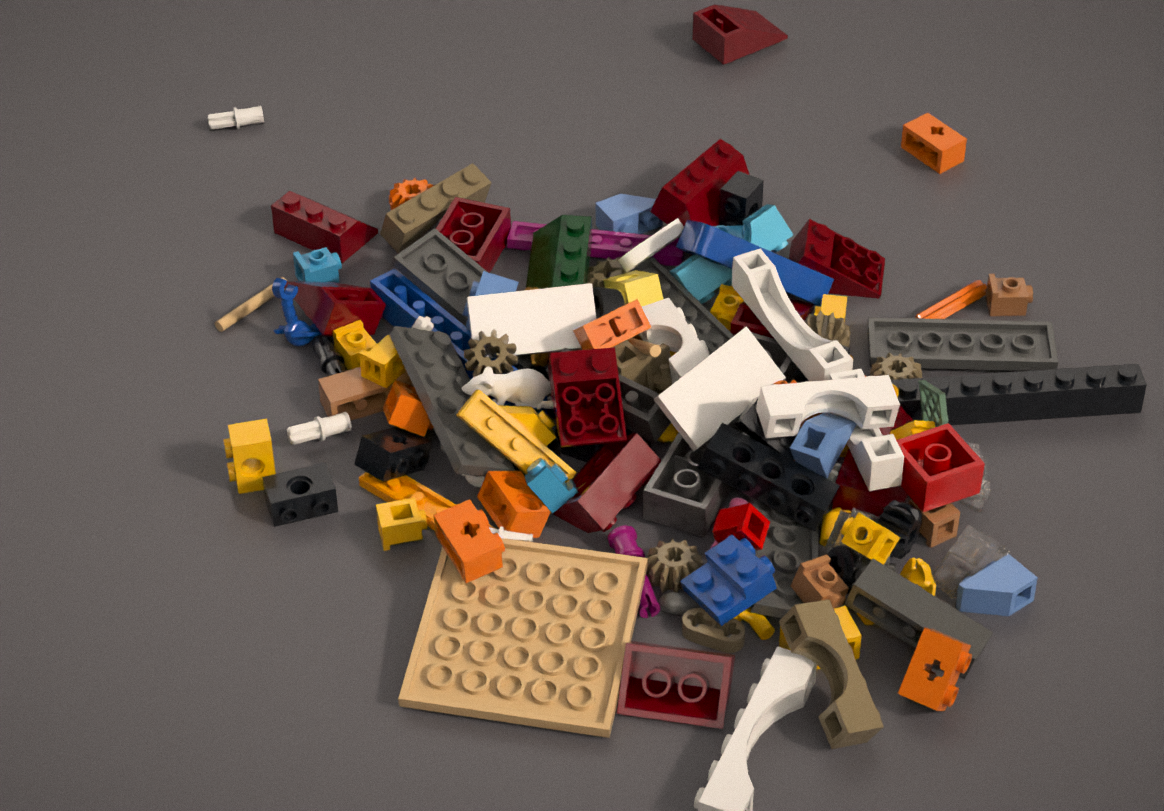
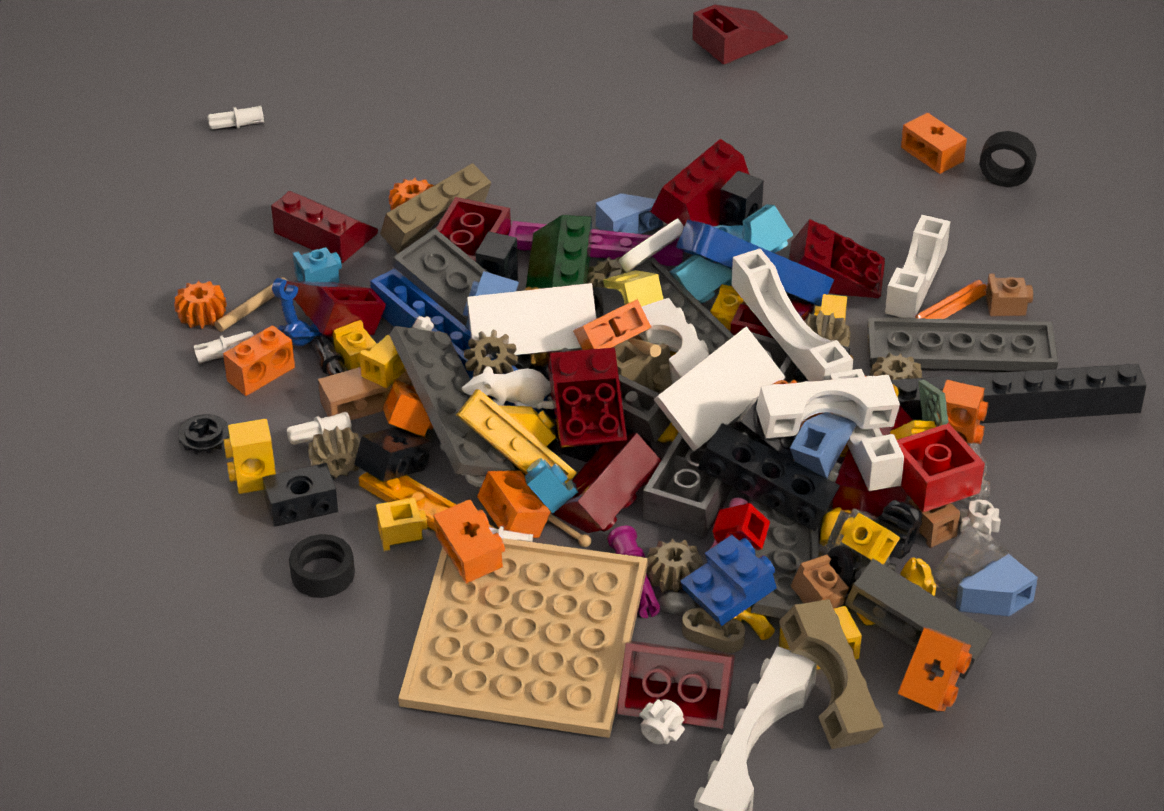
none -> orange gear [174,280,227,329]
none -> black gear [178,414,229,454]
none -> white axle [193,331,254,365]
none -> orange brick [223,325,295,396]
none -> black tyre [289,534,355,598]
none -> dark tan gear [308,426,361,479]
none -> black brick [476,232,518,282]
none -> tan hinge [548,514,591,547]
none -> white gear [640,699,685,744]
none -> white arch [885,215,951,318]
none -> orange brick [936,380,988,450]
none -> white gear [959,500,1001,541]
none -> black tyre [979,131,1037,187]

